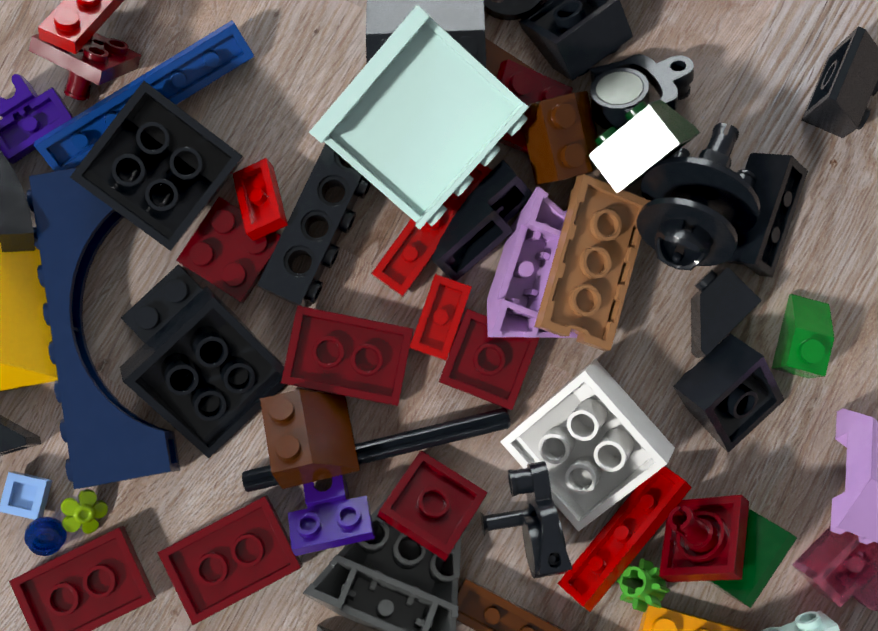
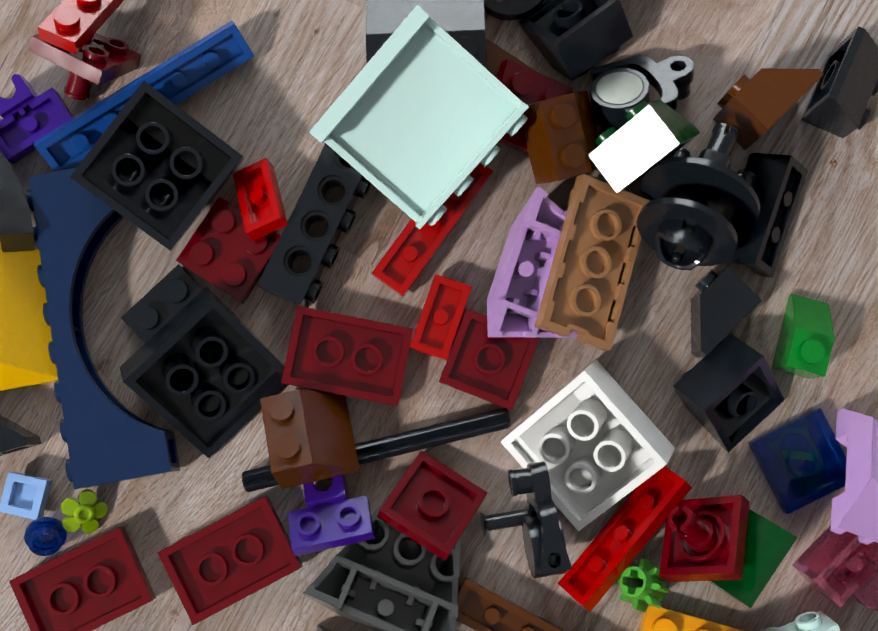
black slope [431,160,532,281] -> none
none -> reddish brown slope [713,68,824,150]
none -> clear blue tile [748,408,846,514]

